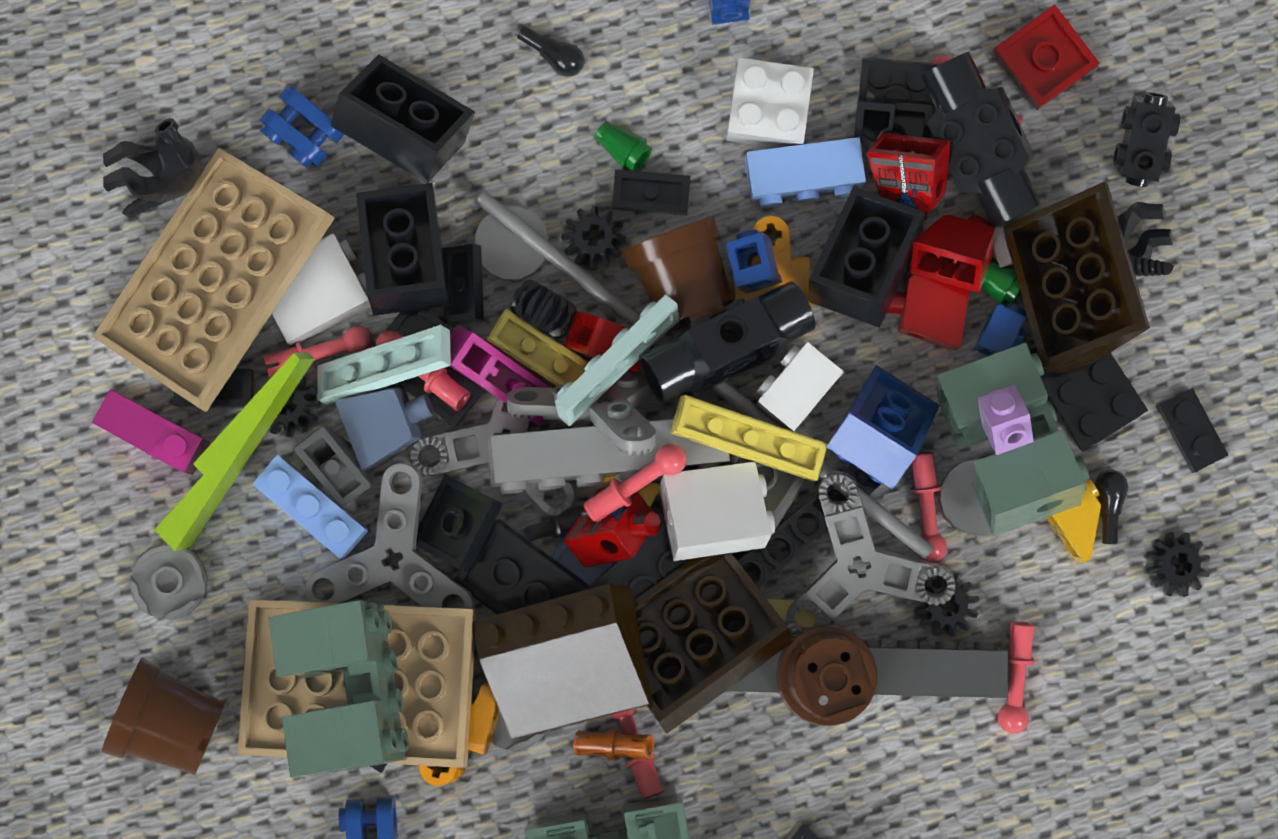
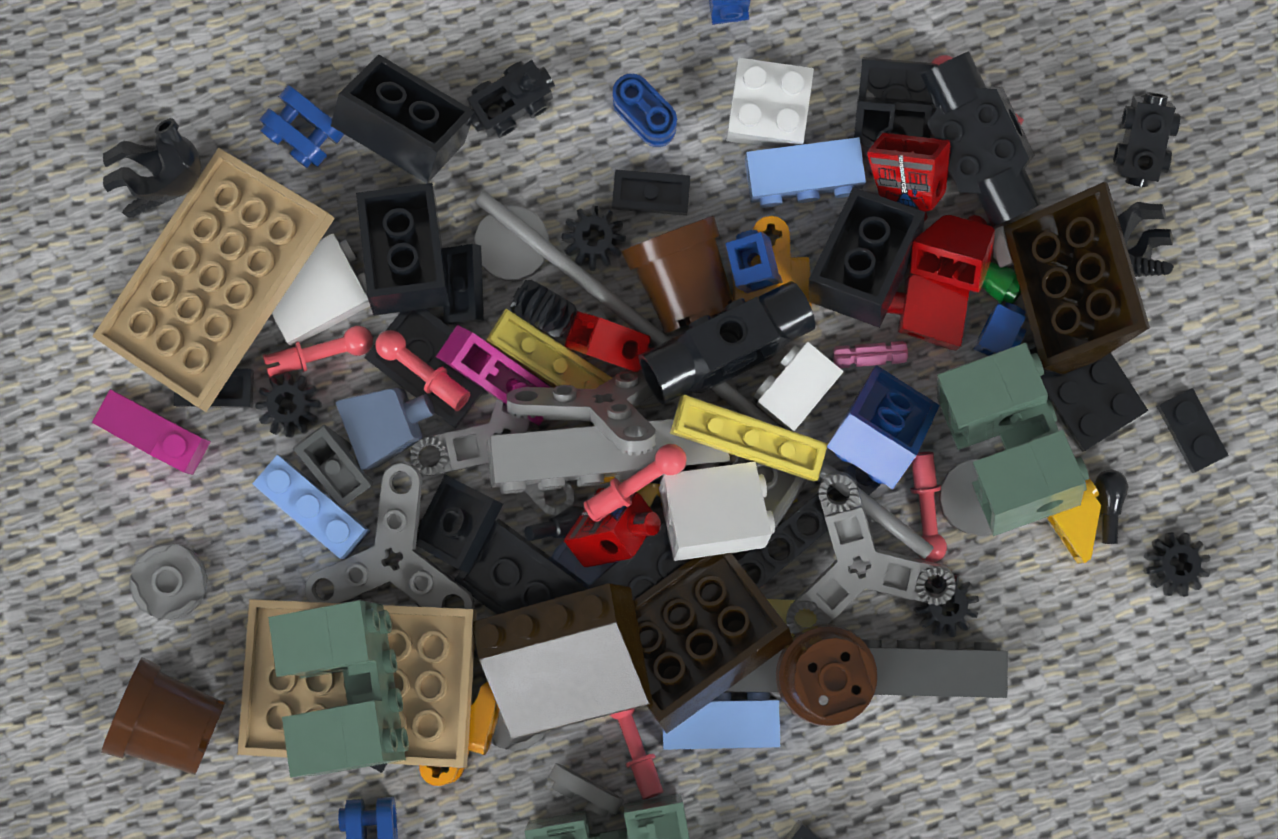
lime slope [154,352,315,551] -> none
light aqua plate [317,325,451,405] -> none
black piece [517,26,585,77] -> none
light aqua plate [555,294,679,426] -> none
orange pin [573,729,654,761] -> none
green cone [594,121,652,171] -> none
lavender brick [977,385,1034,455] -> none
red plate [992,4,1100,111] -> none
coral pin [998,621,1035,734] -> none
none -> black brick [467,60,555,138]
none -> light grey plate [549,763,624,817]
none -> blue brick [613,74,677,147]
none -> light blue brick [662,692,780,750]
none -> bright pink axle [833,341,908,368]

